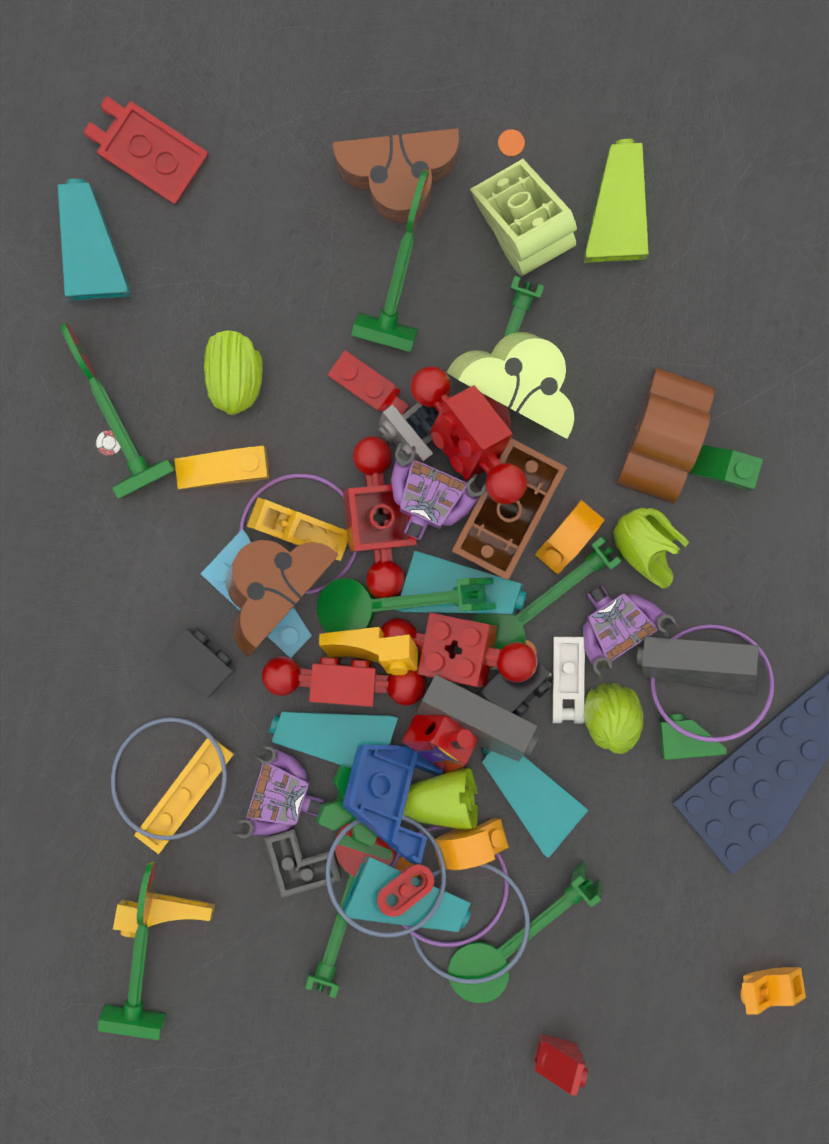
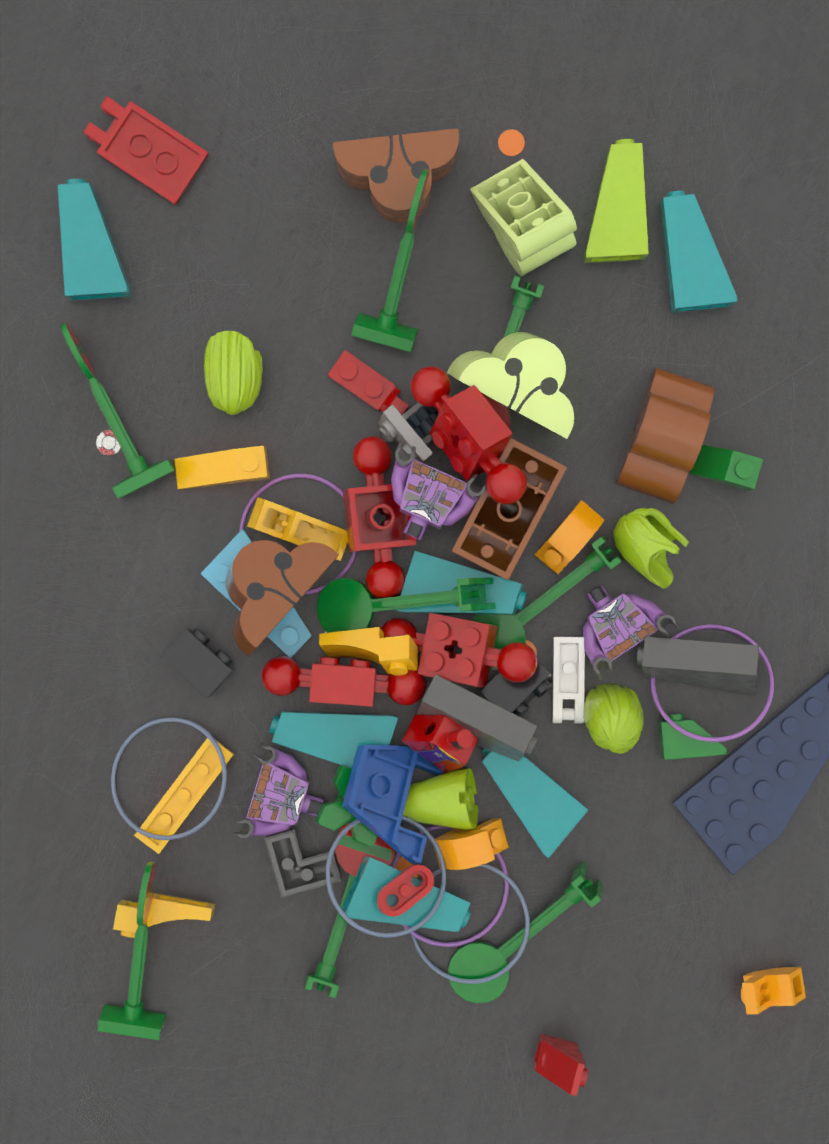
none -> teal slope [659,191,737,313]

